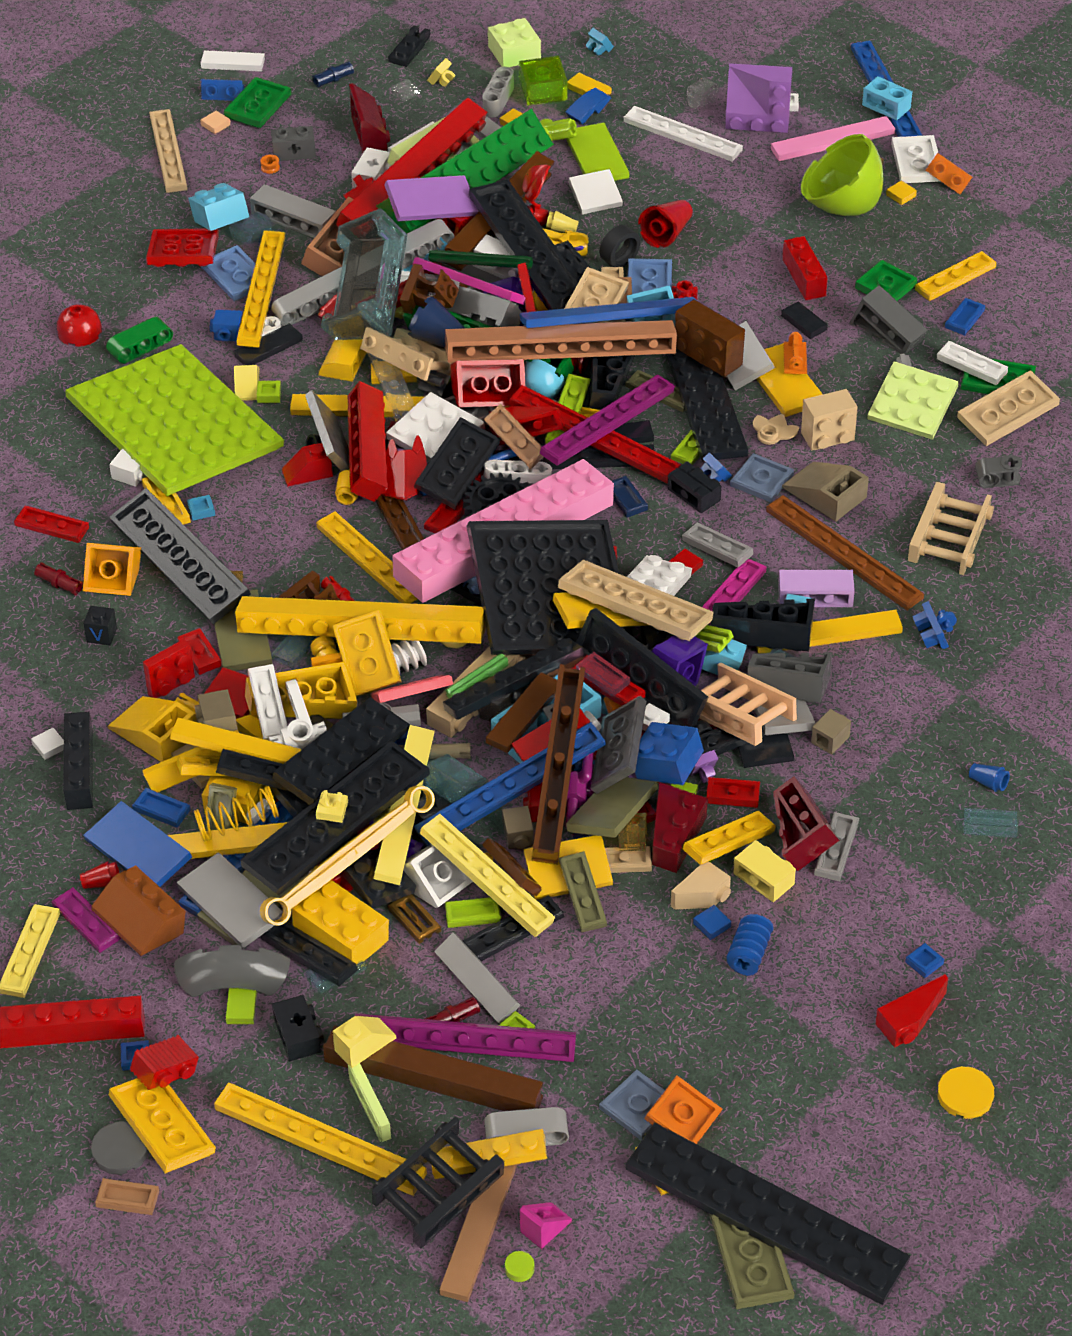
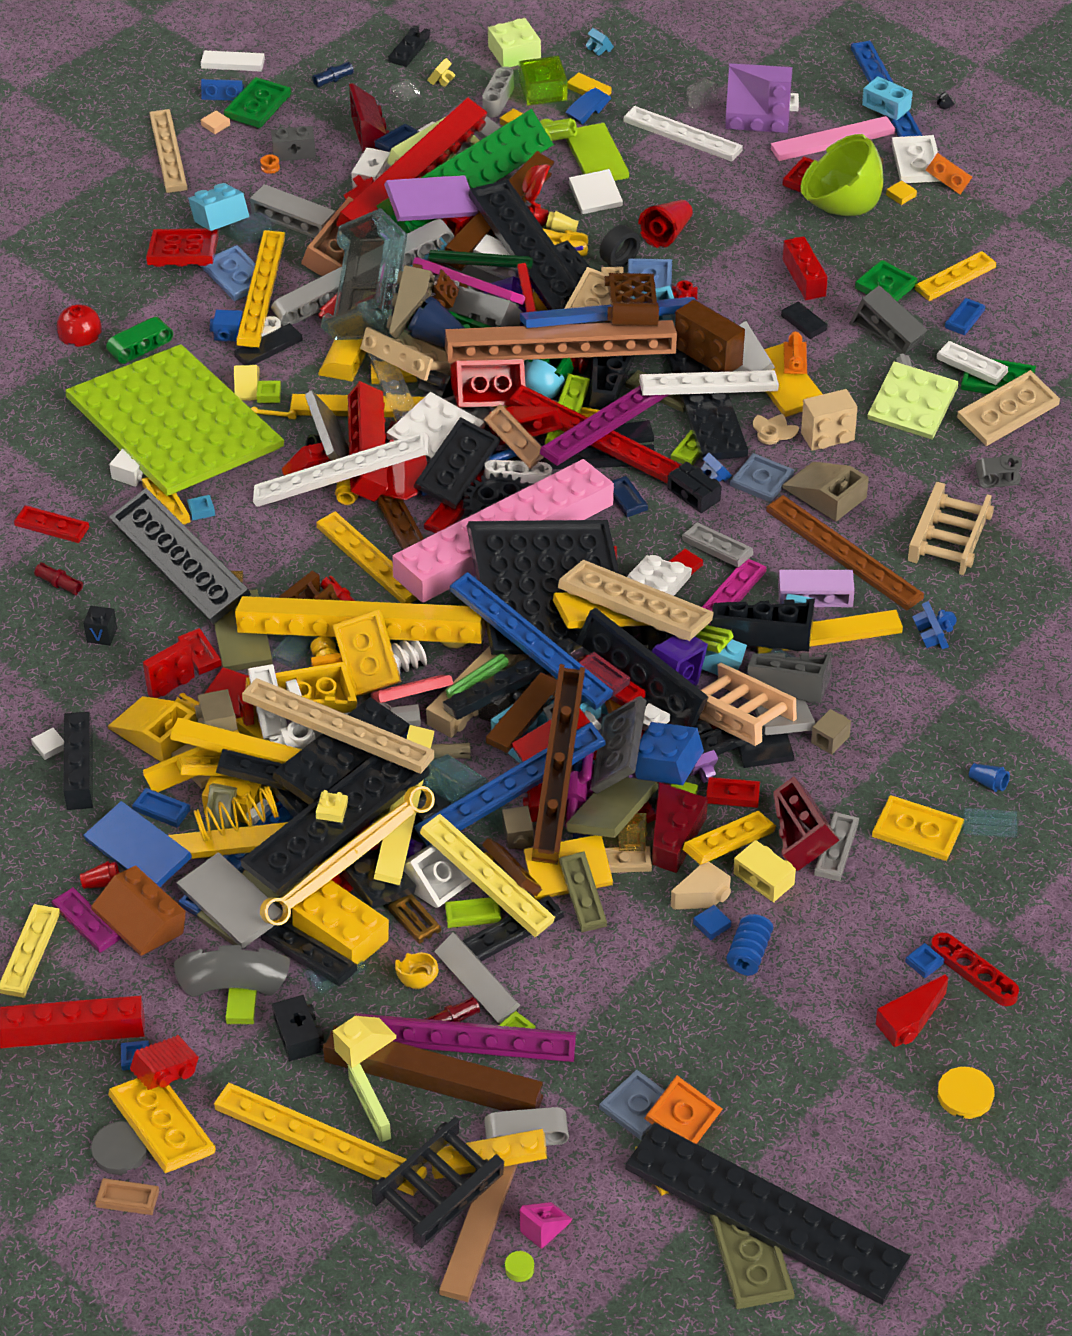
light orange slope [83,543,141,596] -> none
none -> red tile [238,691,255,726]
none -> tan plate [242,678,434,774]
none -> yellow hinge [251,407,297,419]
none -> white tile [253,432,429,506]
none -> dark blue tile [375,124,419,152]
none -> dark tan slope [387,265,435,339]
none -> yellow hair [395,952,439,989]
none -> blue tile [450,572,613,710]
none -> reddish brown piece [604,273,659,326]
none -> white tile [639,370,779,395]
none -> red plate [783,156,814,192]
none -> yellow tile [872,795,964,861]
none -> red beam [931,932,1019,1006]
none -> black hinge [937,91,955,109]

